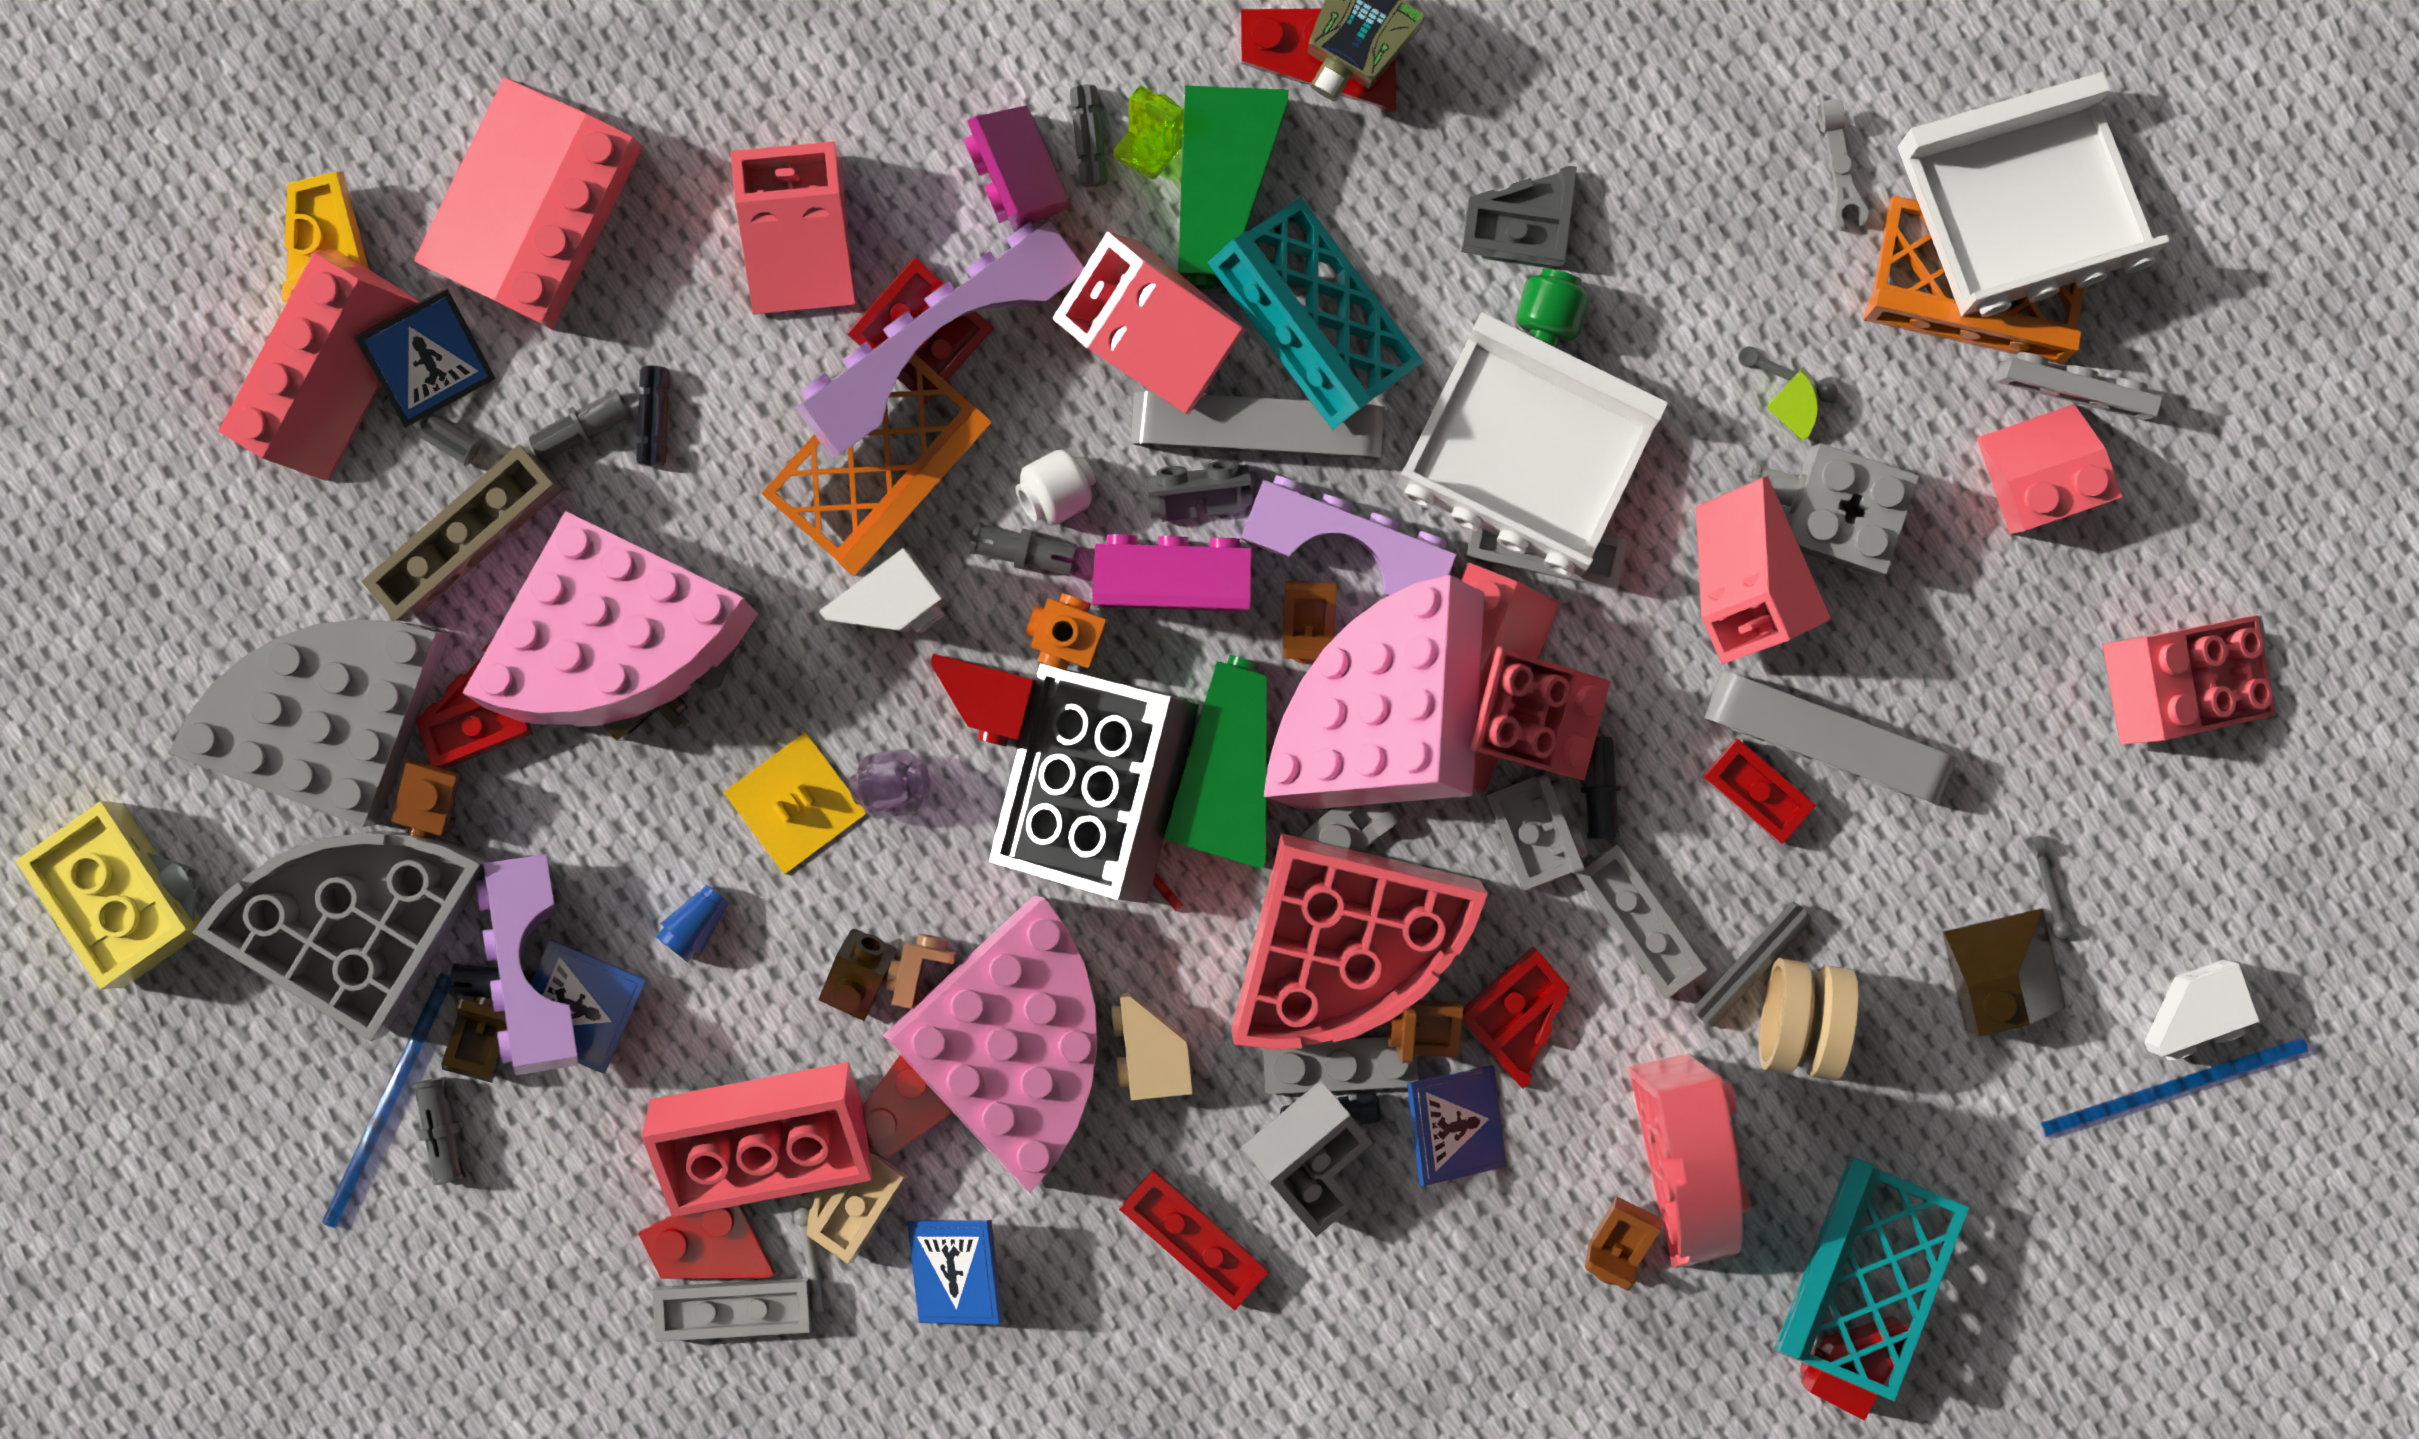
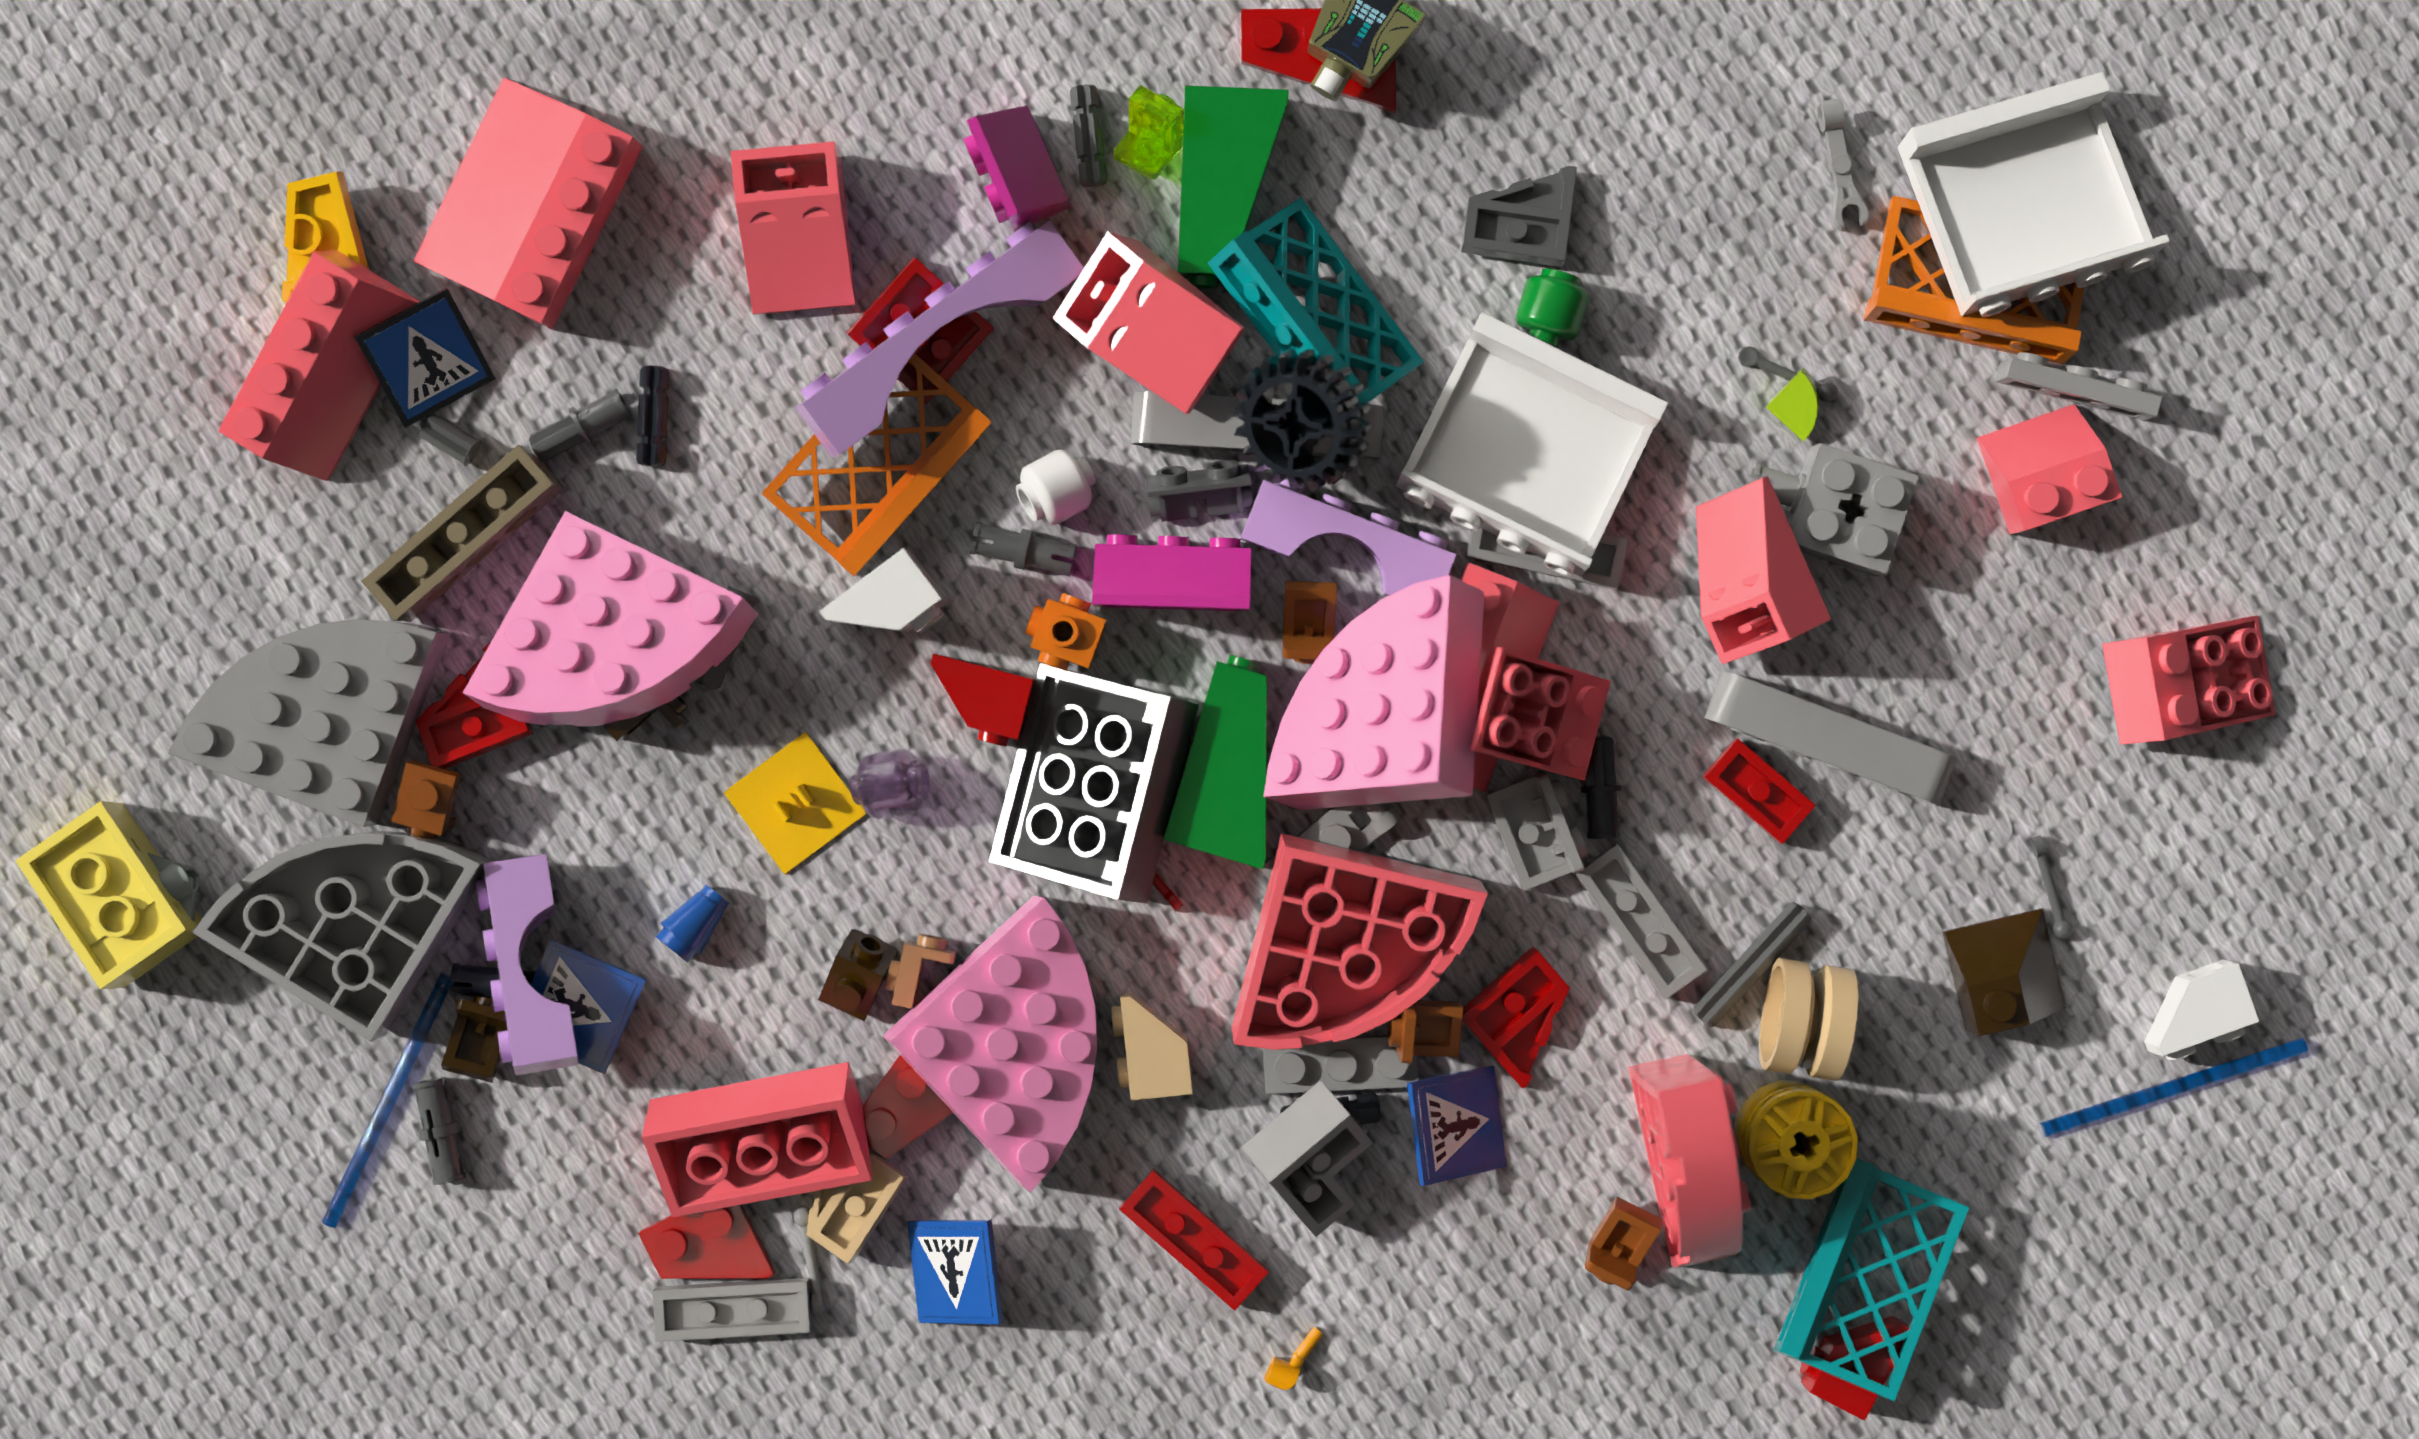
none -> black gear [1232,349,1374,491]
none -> light orange hand [1264,1327,1324,1390]
none -> yellow wheel [1735,1080,1858,1199]

